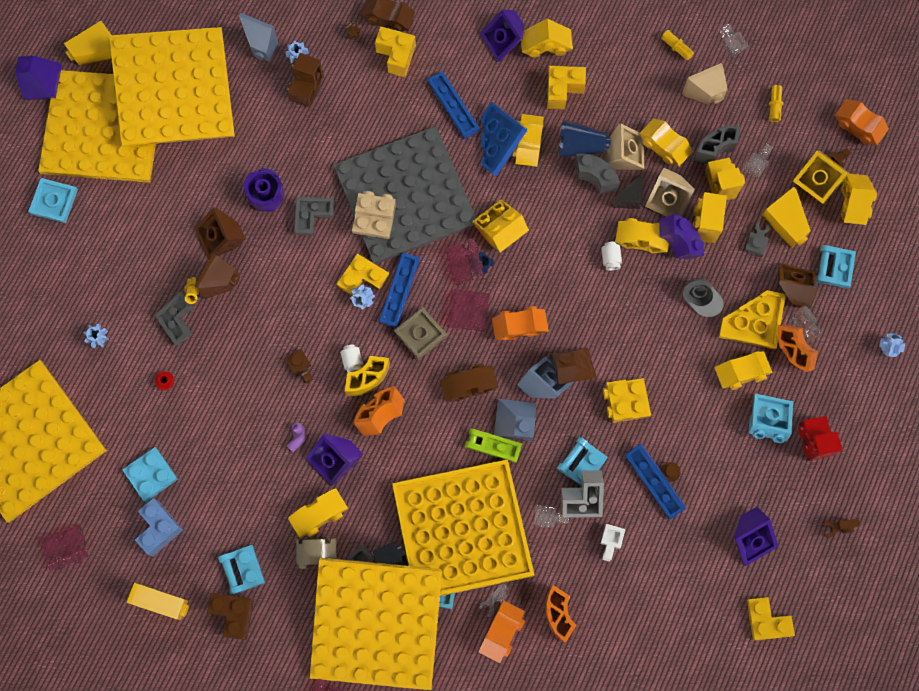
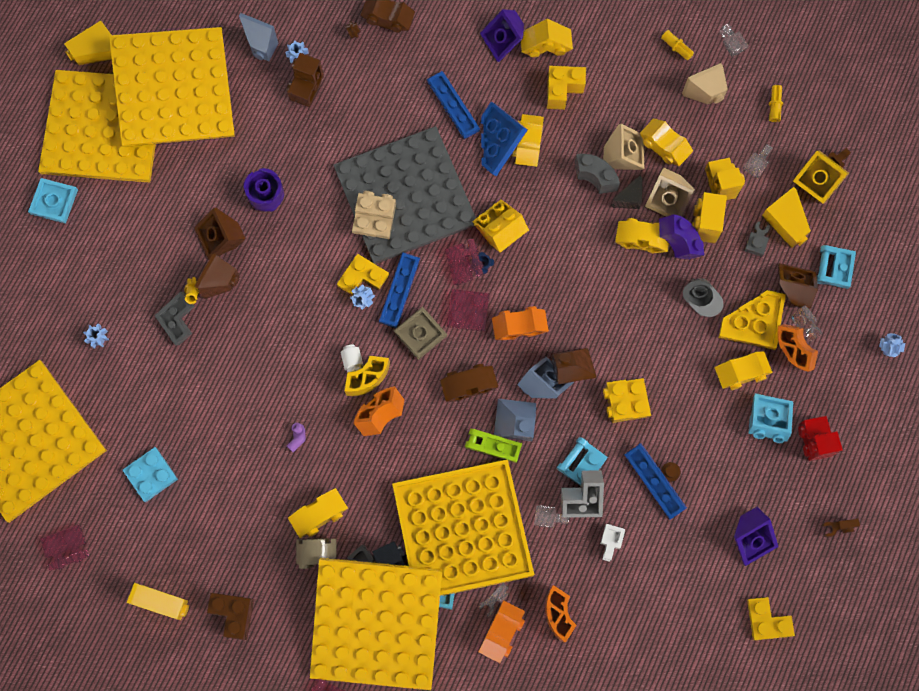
dark purple slope [15,56,62,100] -> none
medium blue brick [135,498,183,557] -> none
red plate [155,371,175,390] -> none
medium azure plate [218,545,265,596] -> none
reddish brown plate [285,349,313,383] -> none
dark grey plate [294,197,334,235] -> none
dark purple slope [305,433,363,486] -> none
yellow brick [375,26,416,77] -> none
dark blue cone [559,120,611,157] -> none
white brick [601,242,622,271] -> none
dark grey brick [693,126,741,164] -> none
orange brick [835,99,889,145] -> none
yellow brick [840,174,877,225] -> none

